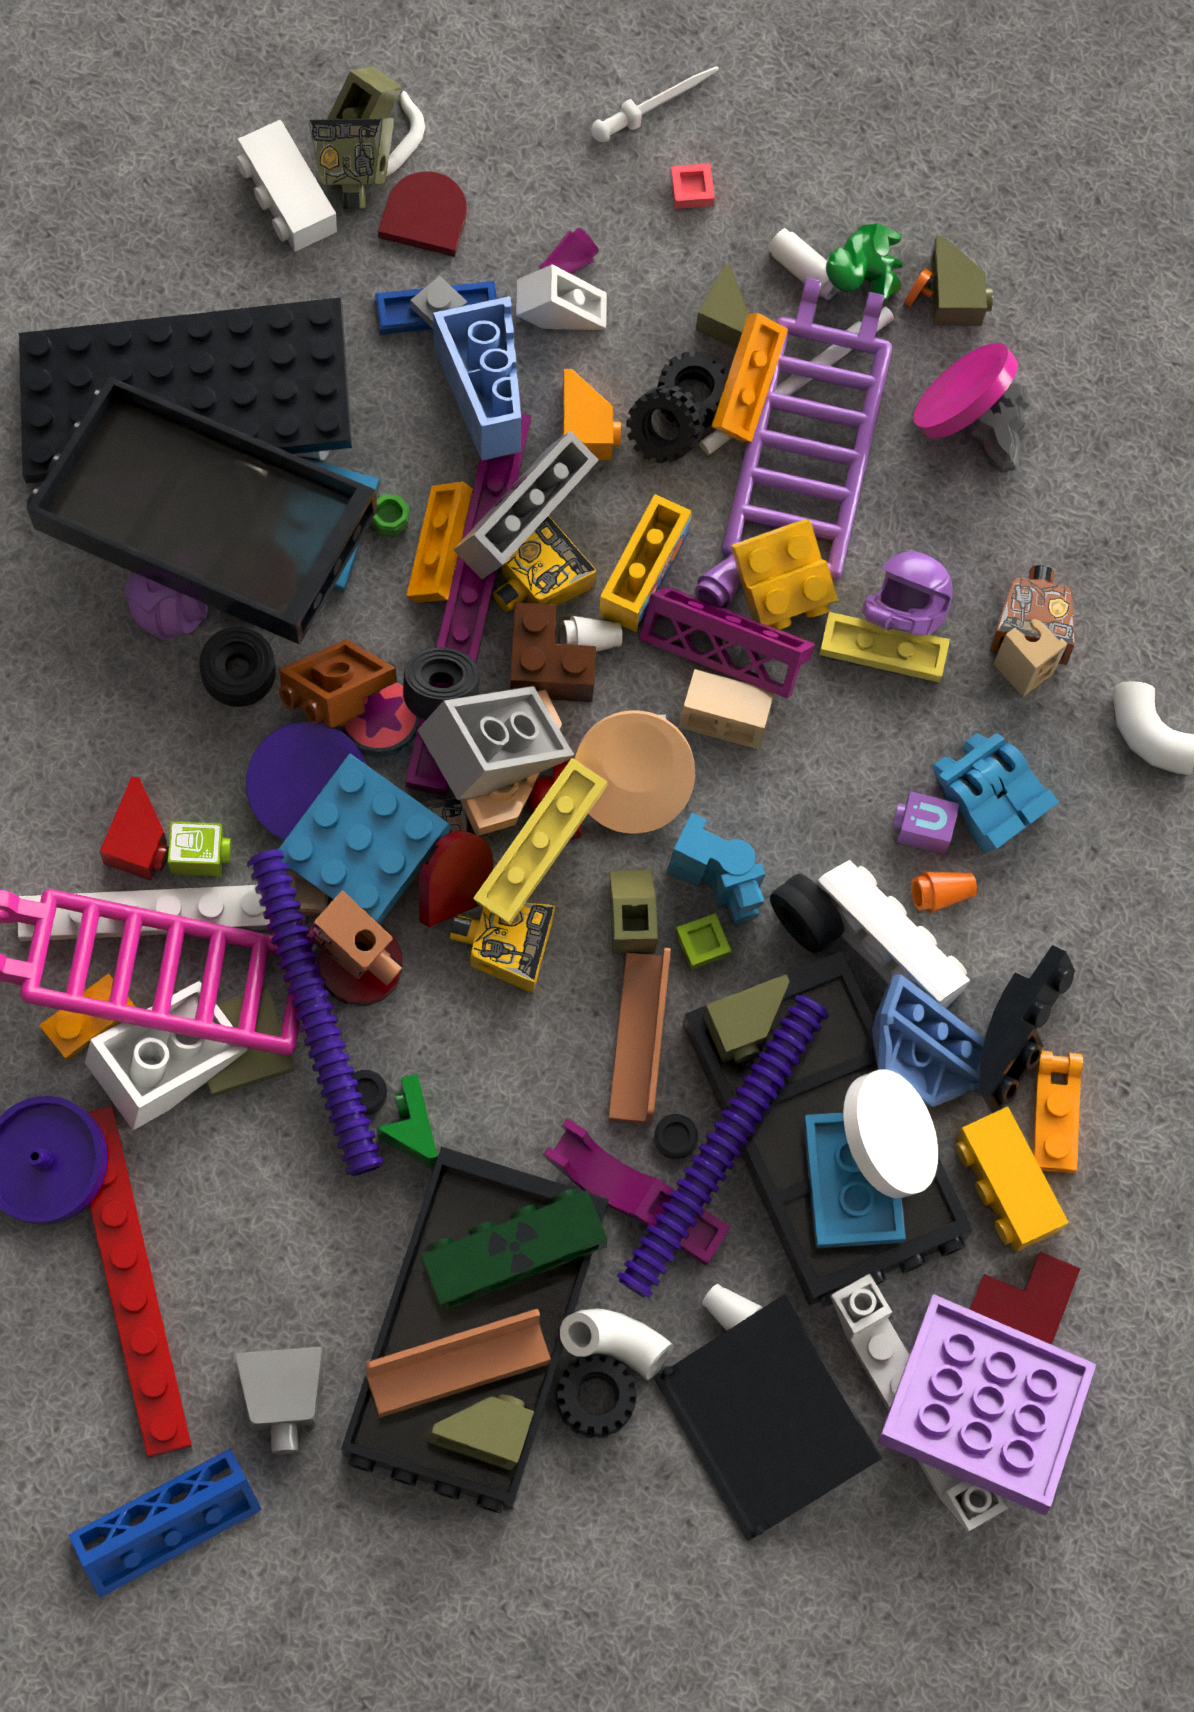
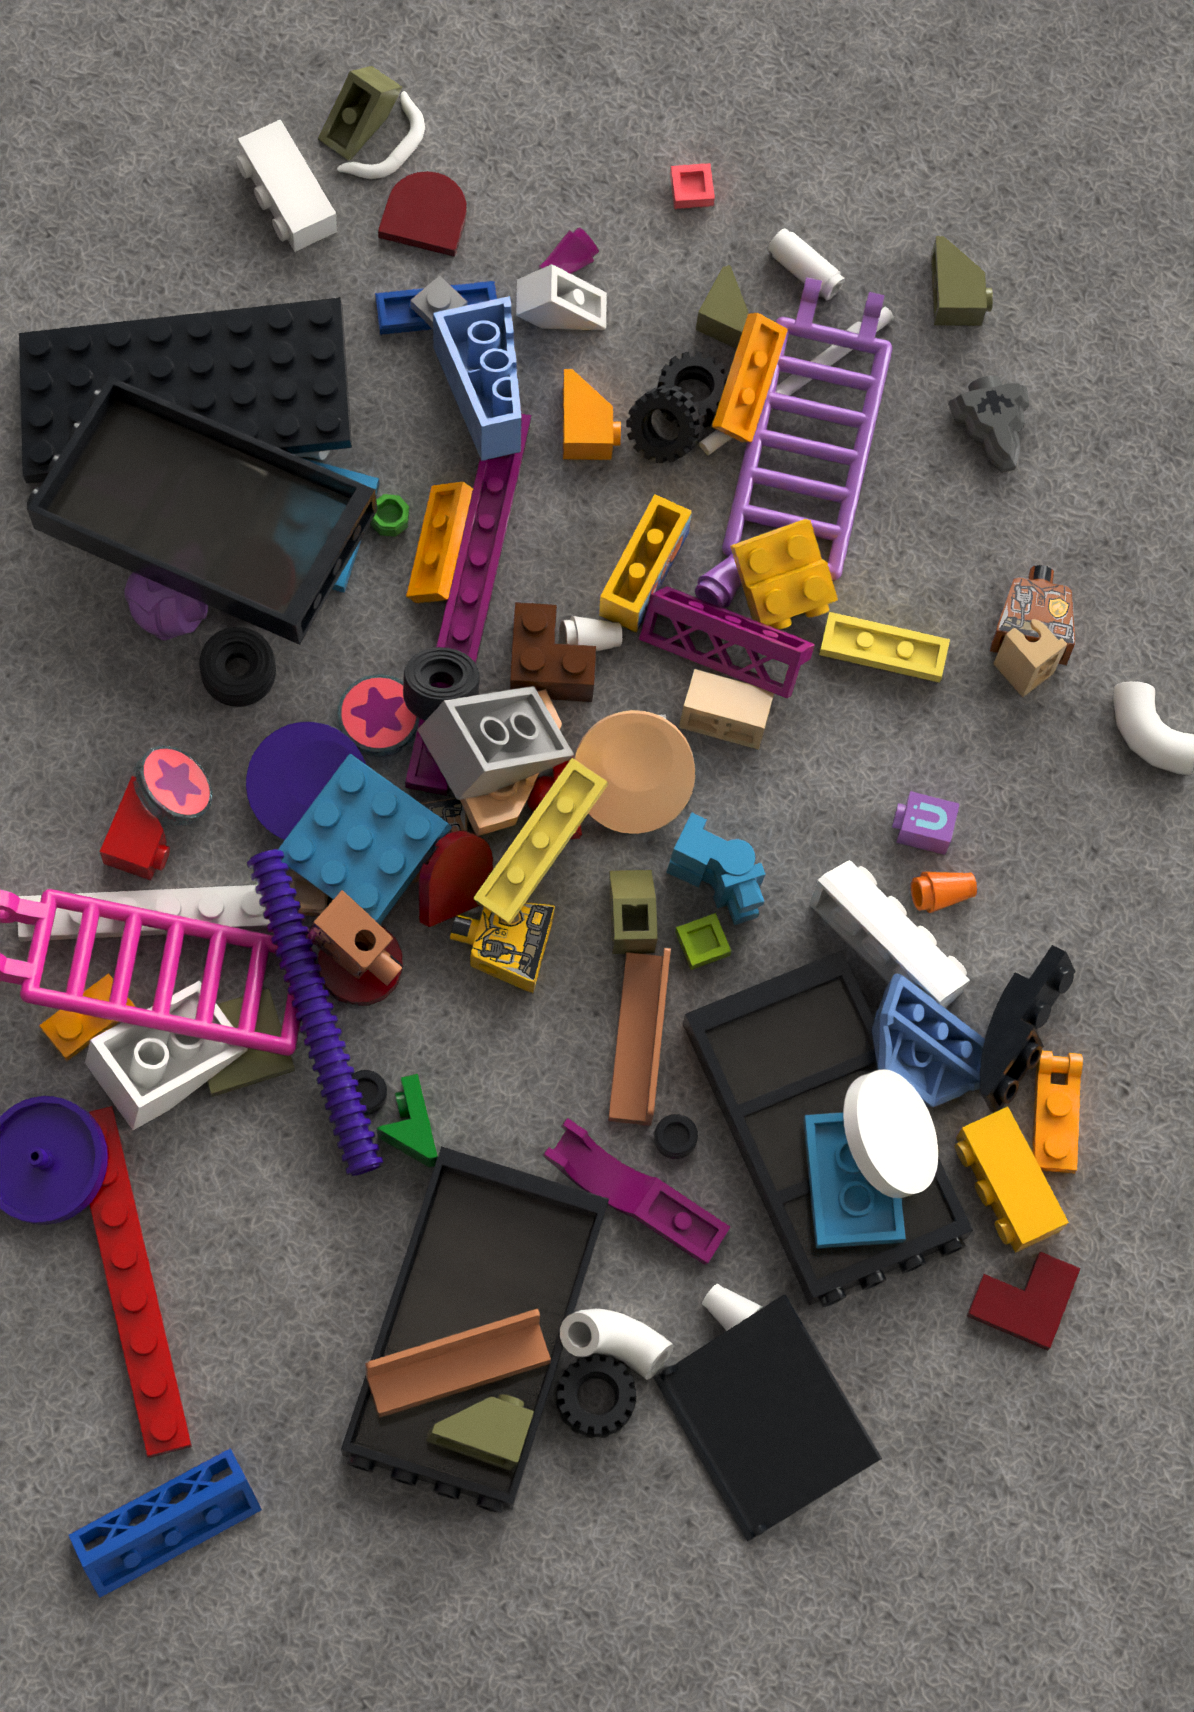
lime brick [168,822,232,877] -> none
light grey torso [236,1347,323,1454] -> none
dark orange plate [279,639,397,728] -> none
torso [309,118,394,209] -> none
dark green brick [421,1189,608,1312] -> none
light grey brick [453,430,599,579] -> none
torso [493,515,597,612] -> none
white sword [591,67,719,142] -> none
dark purple piece [617,995,829,1298] -> none
olive slope [703,974,790,1063] -> none
black tyre [770,873,845,954] -> none
green animal [826,223,903,301] -> none
white slope [831,1274,1008,1532] -> none
medium lavender helmet [861,551,953,635] -> none
plate [877,1294,1096,1515] -> none
orange piece [904,268,934,308] -> none
dark pink piece [913,343,1018,439] -> none
dark azure hips [933,733,1059,853] -> none
none -> tile [133,745,213,826]

